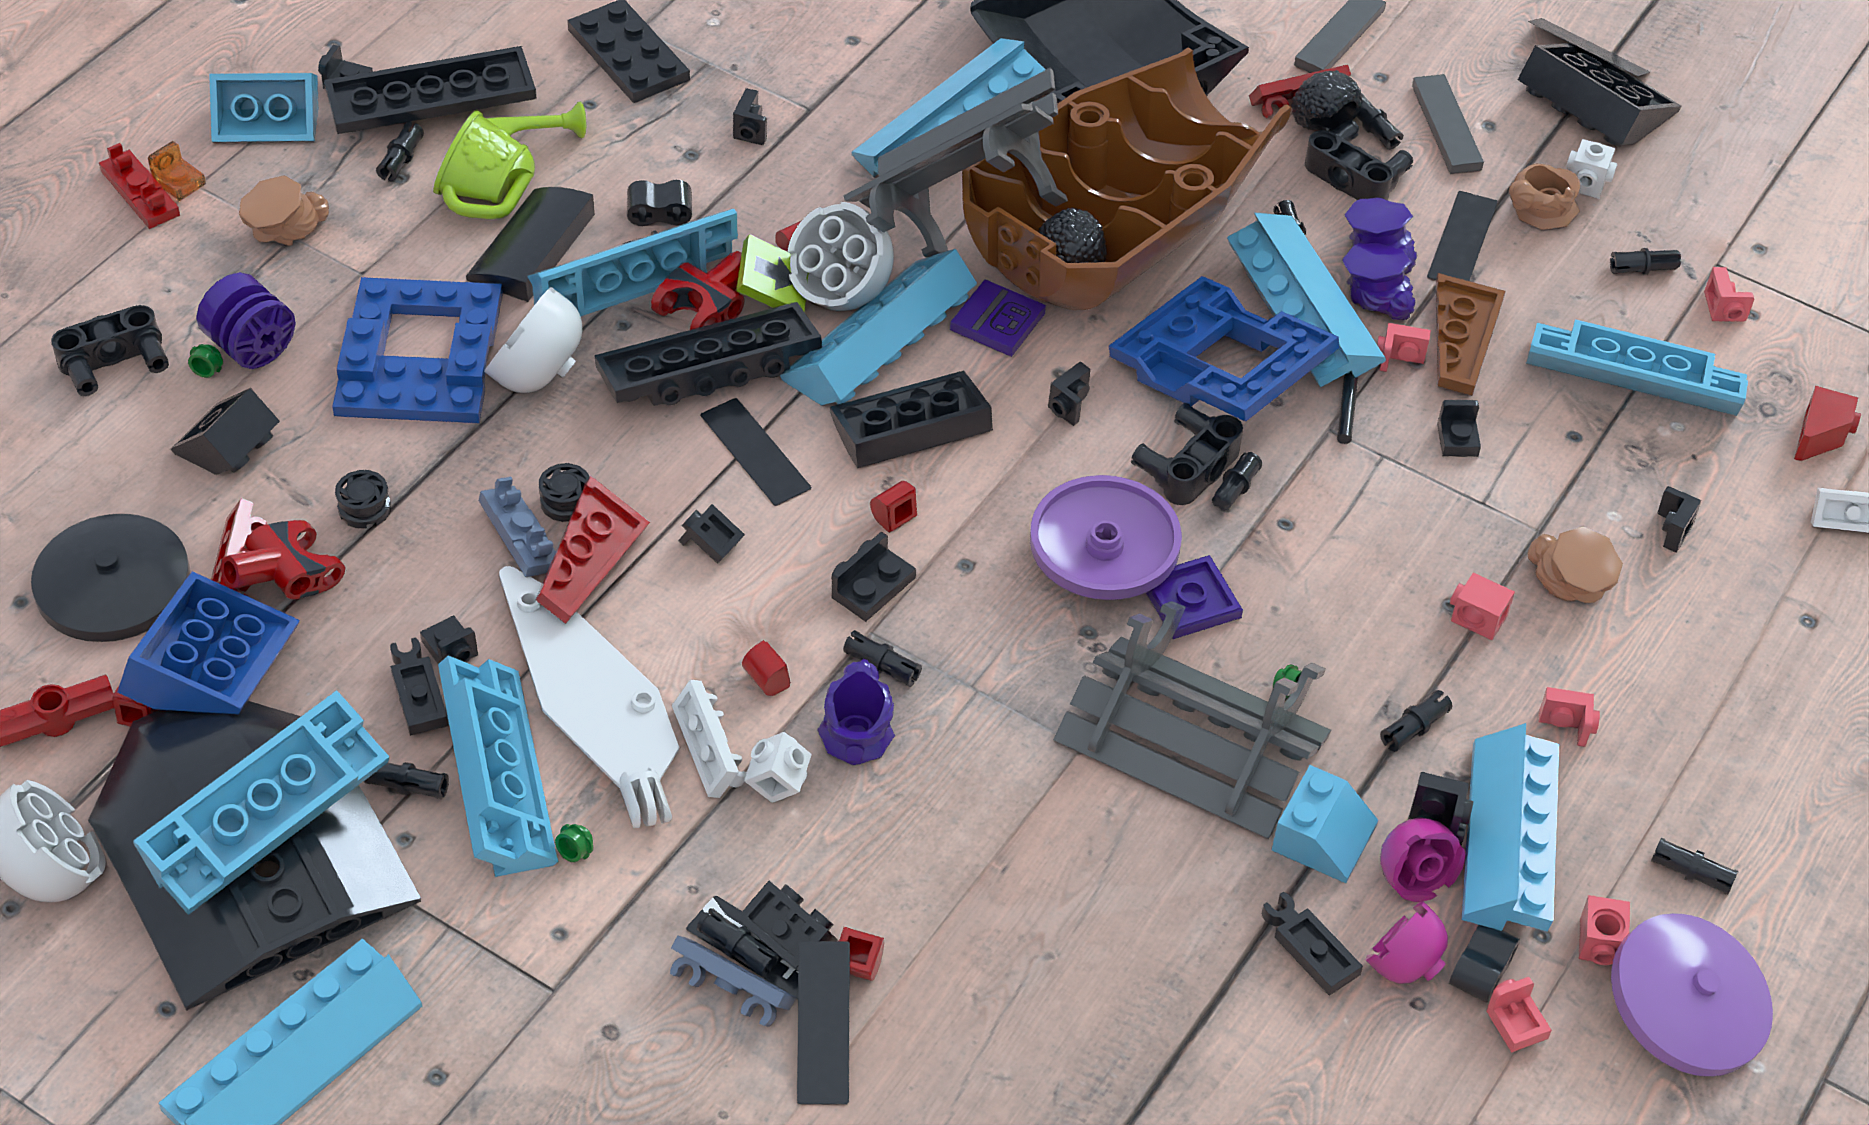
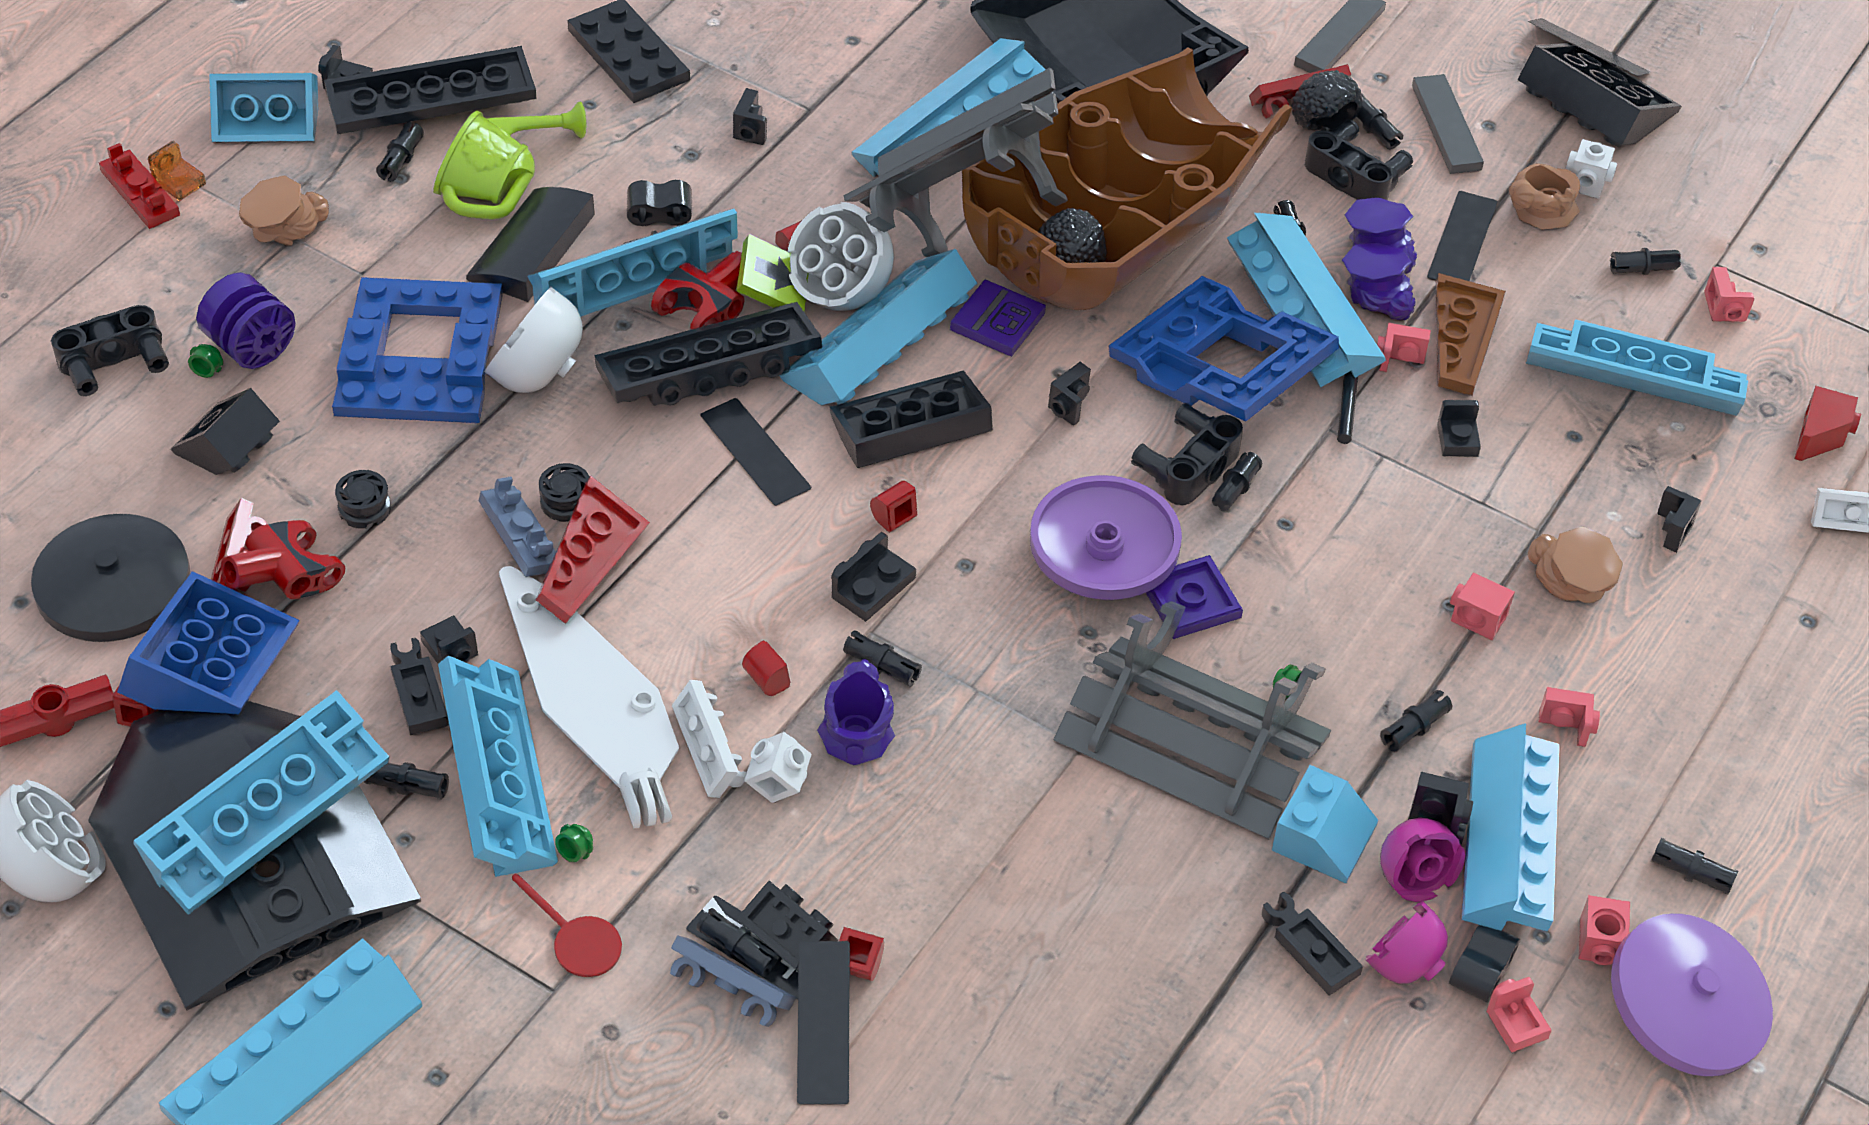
black bracket [678,504,745,564] -> none
none -> red piece [512,874,622,977]

